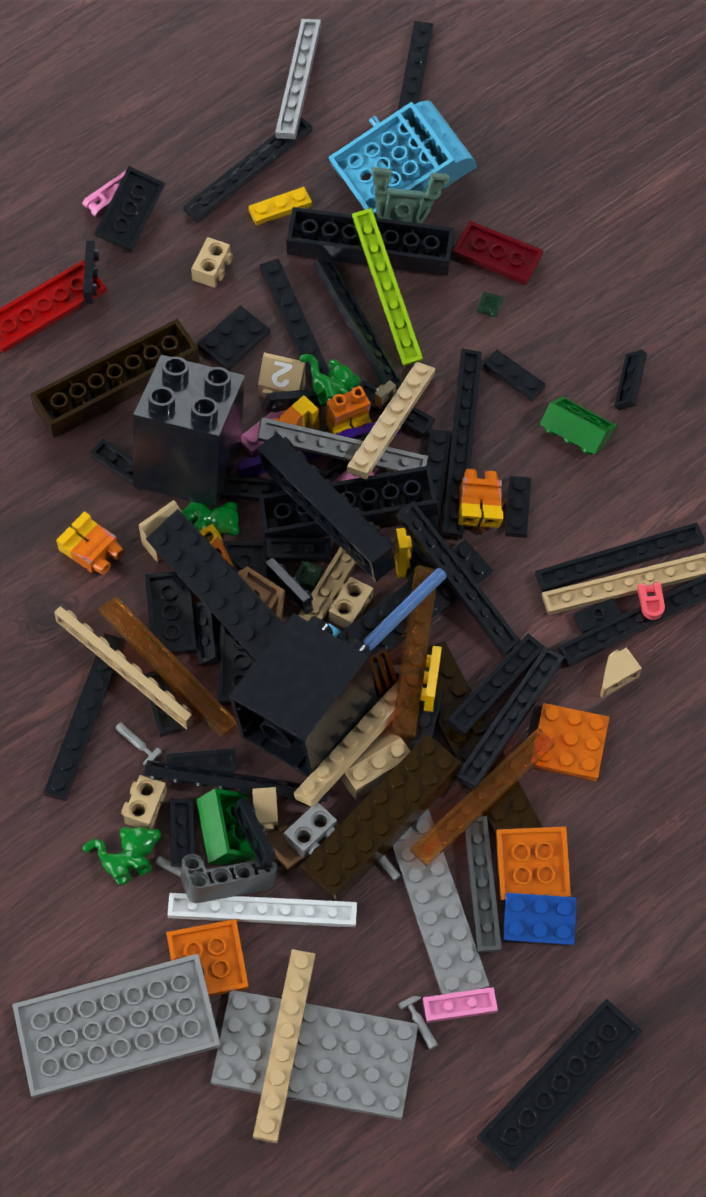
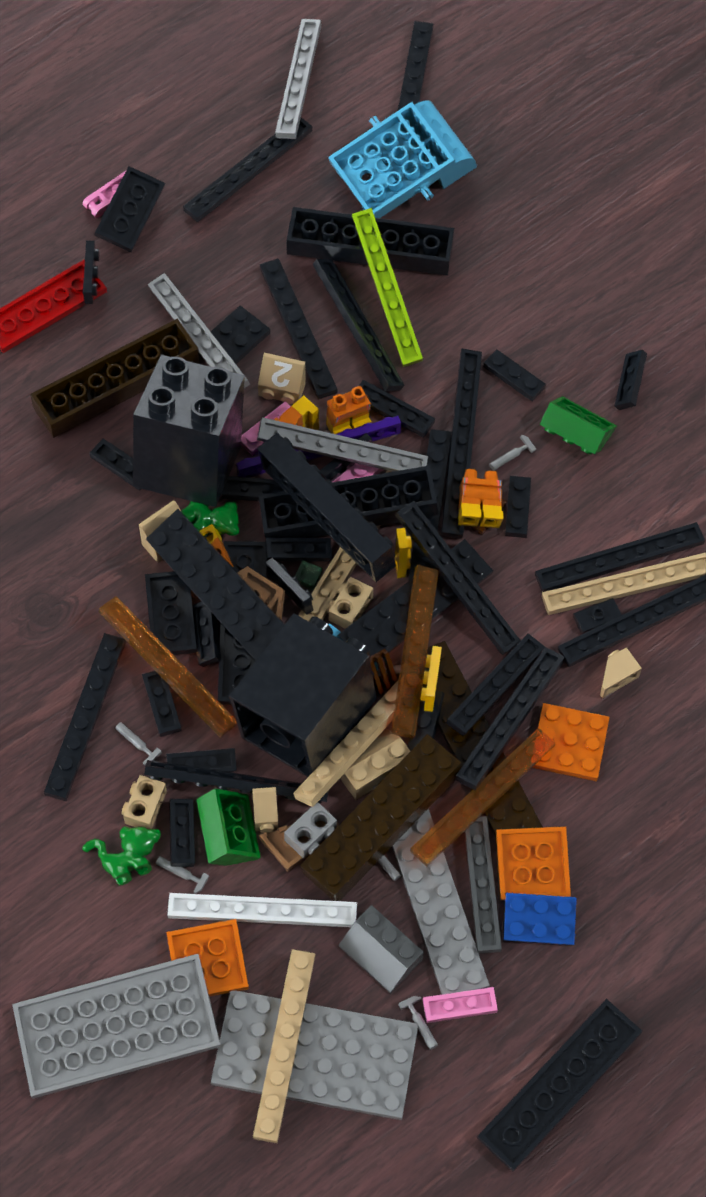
tan plate [54,606,193,729] -> none
orange hips [56,511,124,575] -> none
dark grey beam [180,854,277,903] -> none
tan brick [191,237,233,288] -> none
black plate [233,797,275,869] -> none
yellow plate [249,187,312,226] -> none
black plate [261,389,320,412] -> none
green animal [299,354,360,406] -> none
tan plate [347,361,436,479] -> none
medium blue axle [363,568,446,650] -> none
sand green wing [372,167,450,224] -> none
dark tan plate [375,380,396,409] -> none
dark red plate [452,221,544,286] -> none
clear green plate [477,291,503,318] -> none
coral plate [637,582,665,620] -> none
none -> light grey plate [148,273,250,388]
none -> dark grey slope [339,905,424,994]
none -> light grey piece [489,435,536,471]

